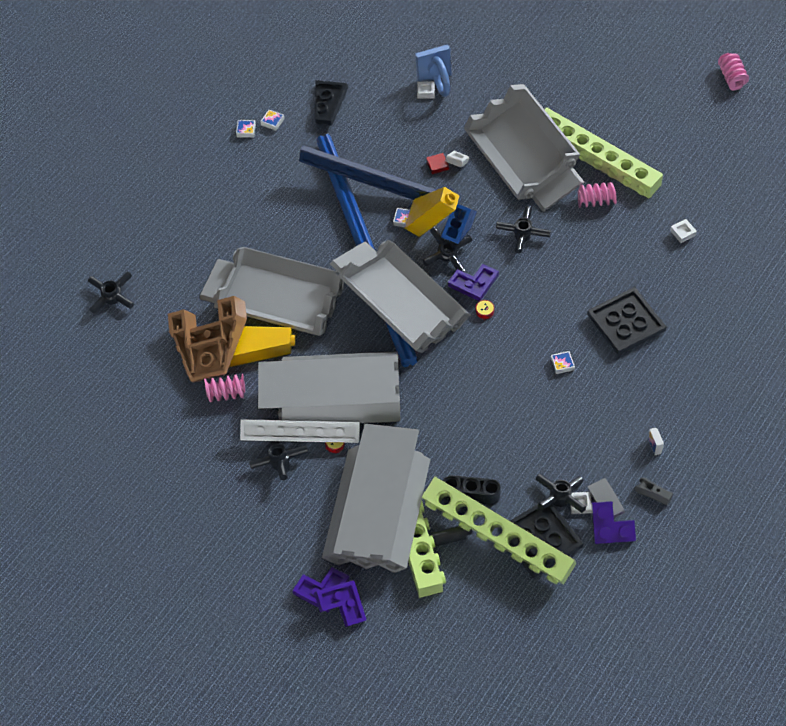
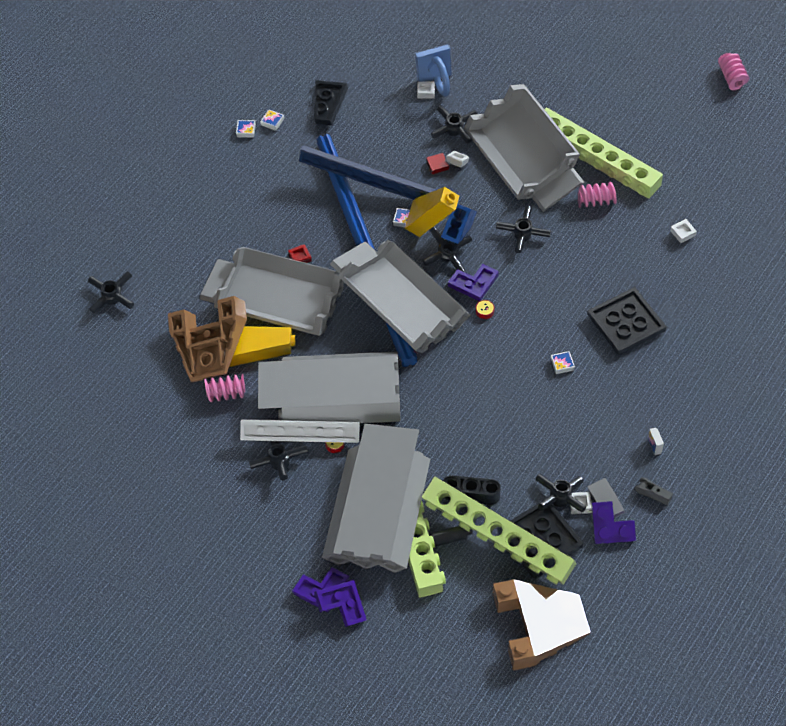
none -> red tile [288,244,312,263]
none -> black bar [431,105,478,144]
none -> wedge [493,580,590,671]

